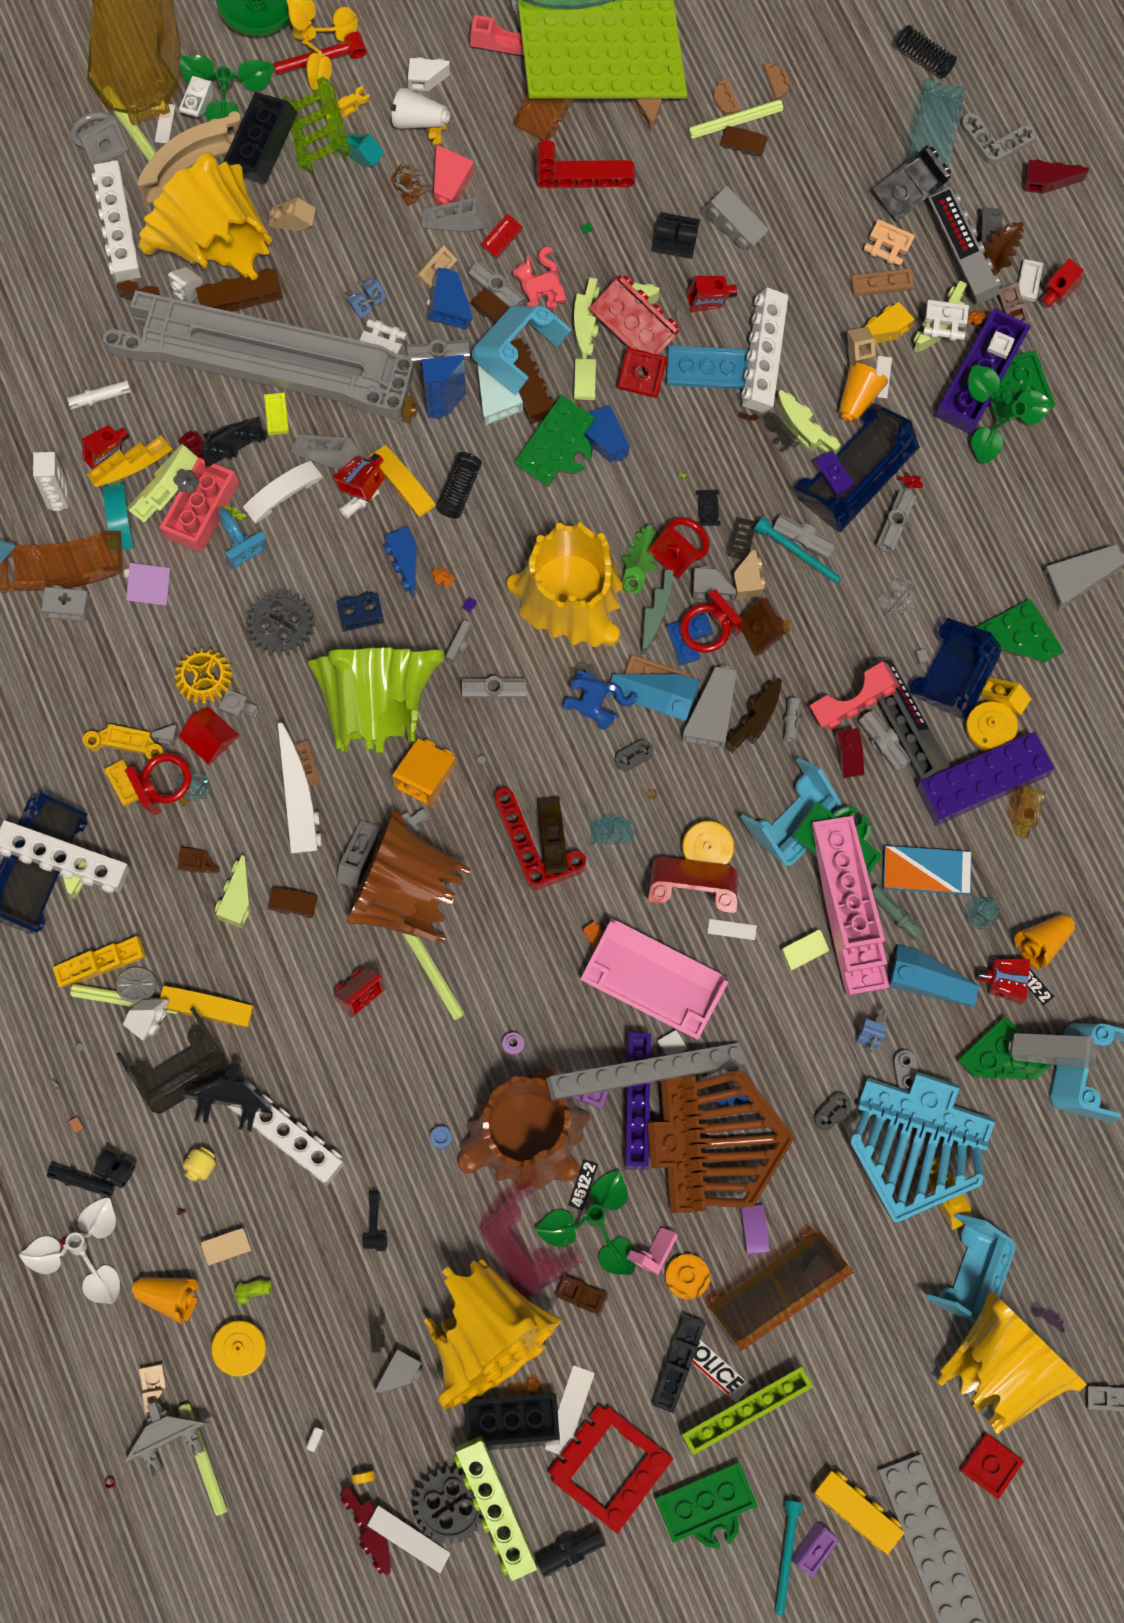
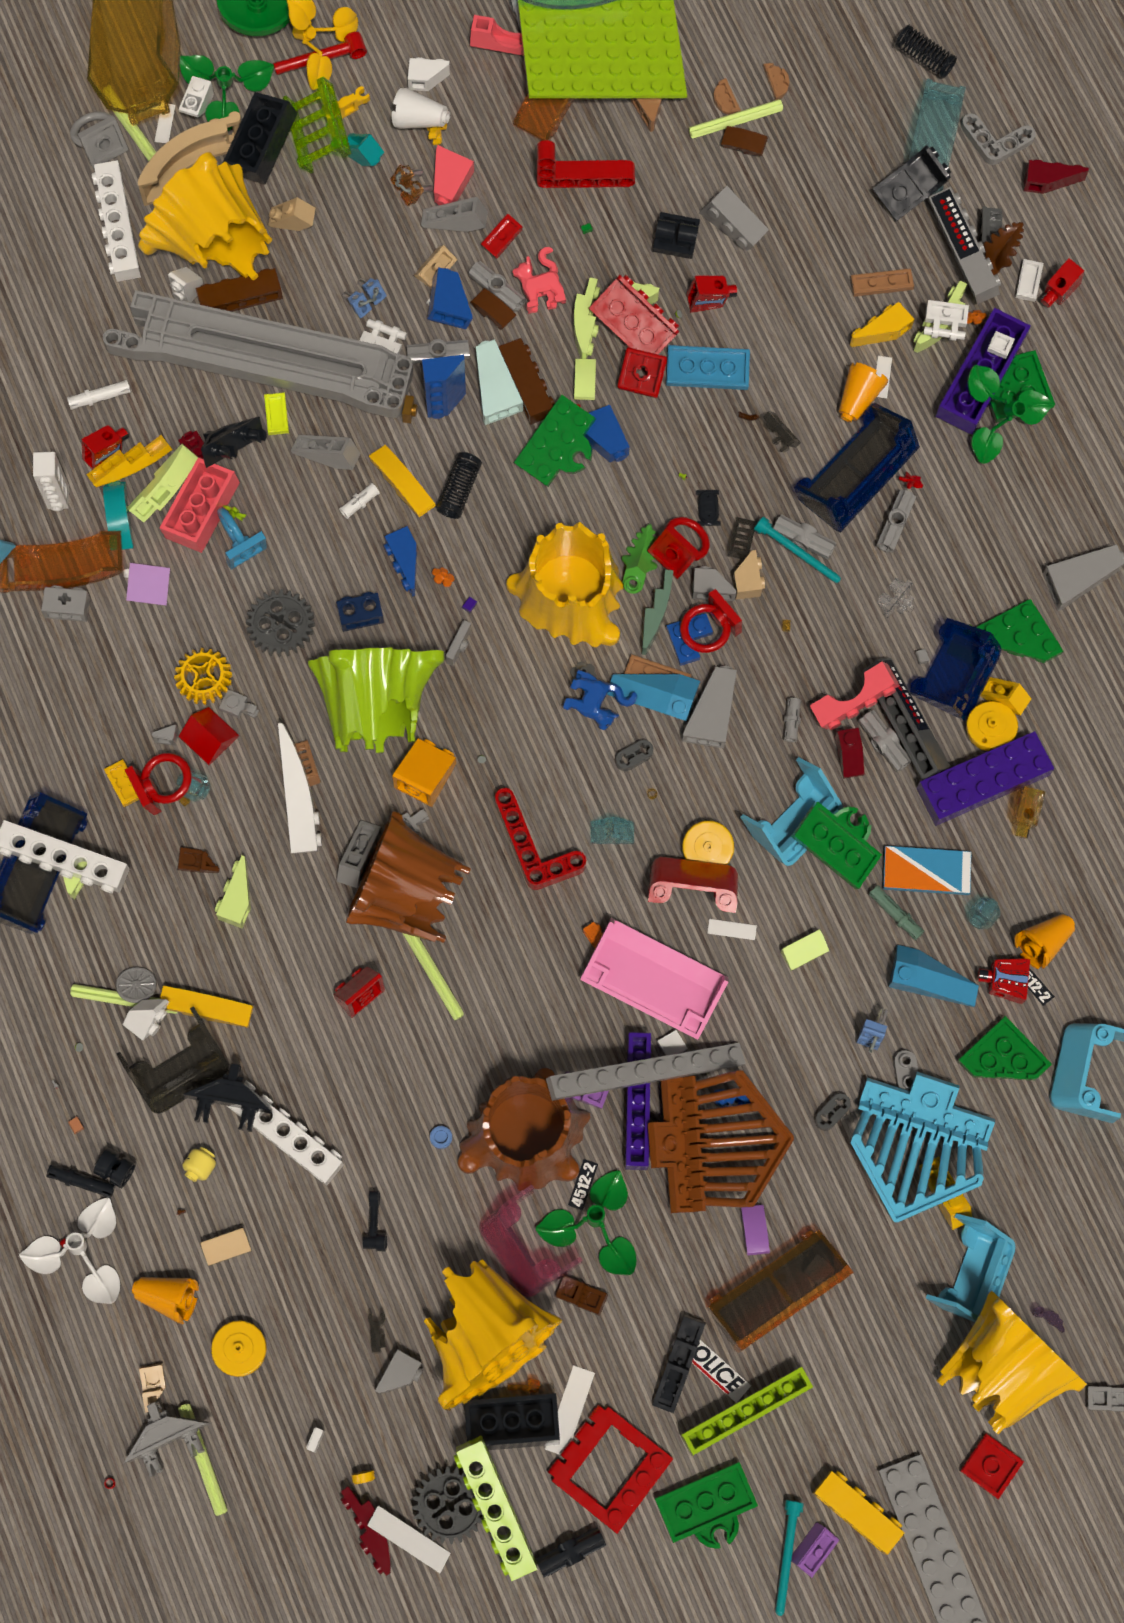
yellow slope [52,936,146,988] -> none
yellow plate [83,724,164,760] -> none
reddish brown slope [117,281,161,301] -> none
dark grey plant [173,469,199,493] -> none
lime arm [234,1279,271,1304] -> none
white slope [243,461,323,524] -> none
reddish brown slope [267,888,318,918] -> none
red torso [333,453,384,502] -> none
light grey piece [462,676,526,701] -> none
medium azure windscreen [472,305,572,396] -> none
lavender plate [502,1033,524,1055] -> none
dark brown slope [538,796,569,874] -> none
bright pink bracket [627,1228,678,1275] -> none
light orange tile [665,1254,710,1300] -> none
dark brown slope [726,678,782,753] -> none
reddish brown tile [740,597,786,656] -> none
white brick [741,288,788,413] -> none
yellowish green slope [777,390,841,455] -> none
bright pink slope [812,816,890,996] -> none
dark purple plate [814,450,854,496] -> none
tan slope [847,327,875,366] -> none
light nougat plate [864,219,915,266] -> none
reddish brown slope [999,282,1030,323] -> none
light grey slope [1009,1033,1097,1070] -> none

